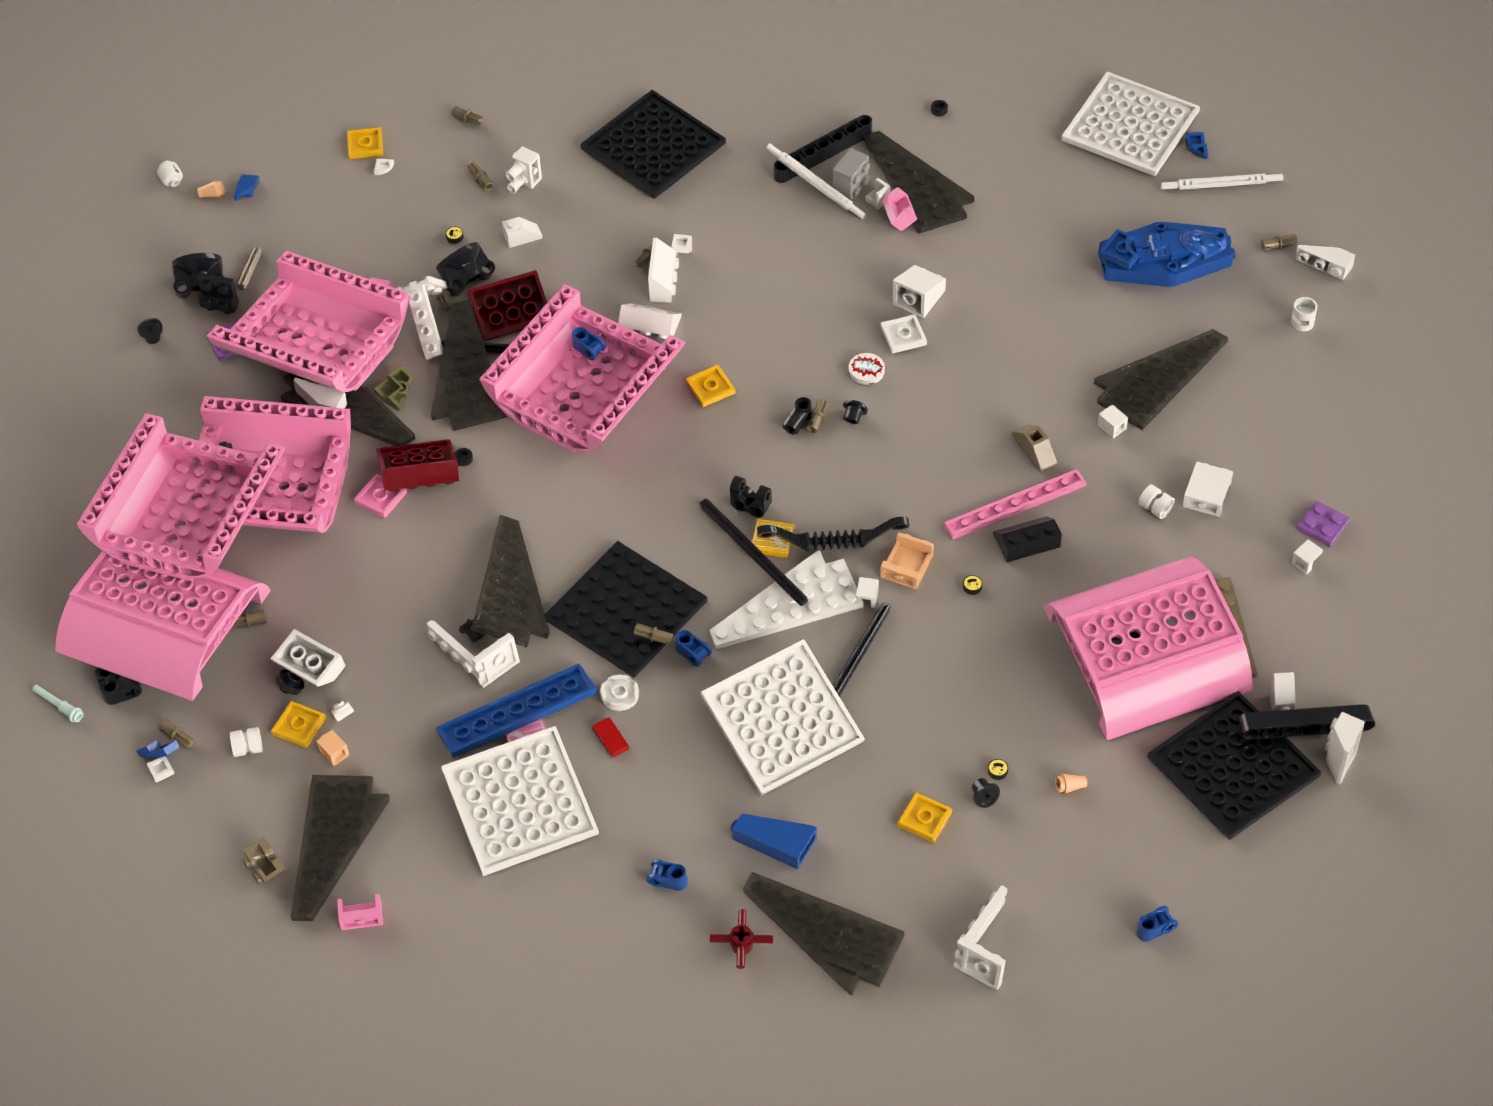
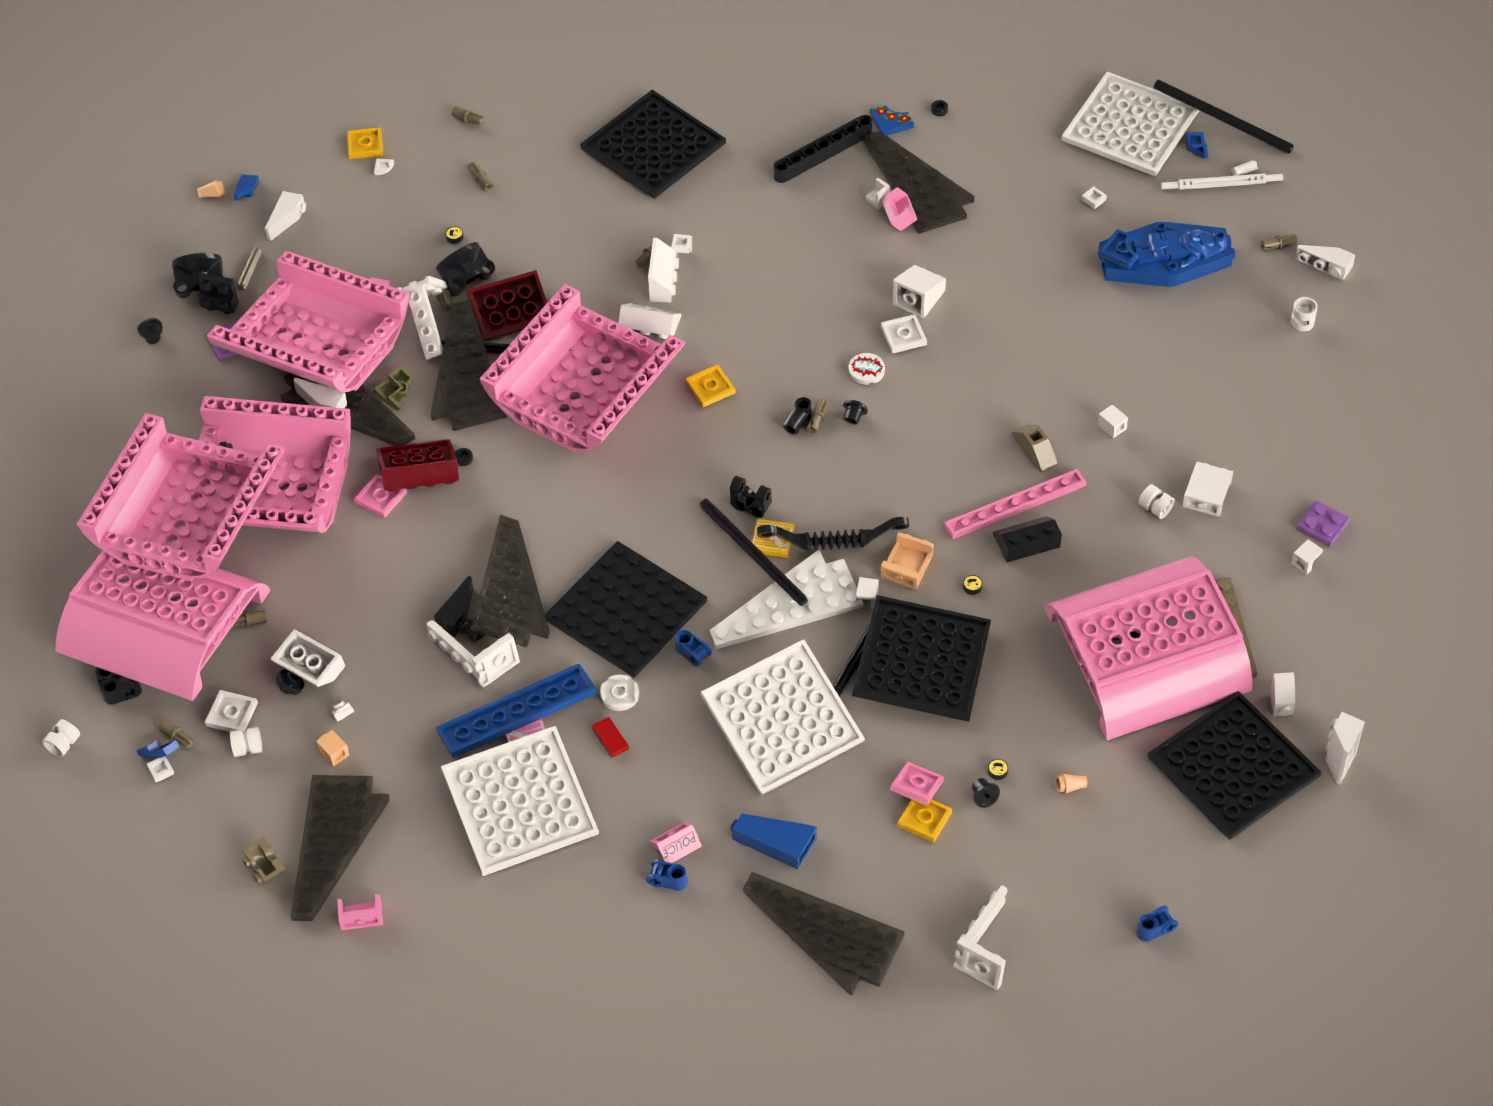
light aqua pin [32,685,83,722] -> none
white head [157,161,183,187] -> none
yellow tile [271,701,326,748] -> none
white slope [502,217,542,248] -> none
white brick [505,146,542,194] -> none
blue piece [572,327,606,360] -> none
dark tan axle [634,624,674,646] -> none
dark red bar [710,909,773,969] -> none
white axle [766,143,866,219] -> none
light grey brick [833,148,870,201] -> none
clear smoke wing [1094,329,1228,430] -> none
black beam [1238,704,1375,740] -> none
none -> white wheel [42,719,80,757]
none -> white plate [205,690,258,732]
none -> white slope [265,191,306,241]
none -> black slope [434,576,473,637]
none -> bright pink panel [650,822,702,863]
none -> black plate [852,595,991,722]
none -> blue tile [870,105,914,136]
none -> bright pink tile [890,762,944,806]
none -> white plate [1082,186,1107,209]
none -> black axle [1154,79,1294,154]
none -> white piece [1231,160,1258,176]

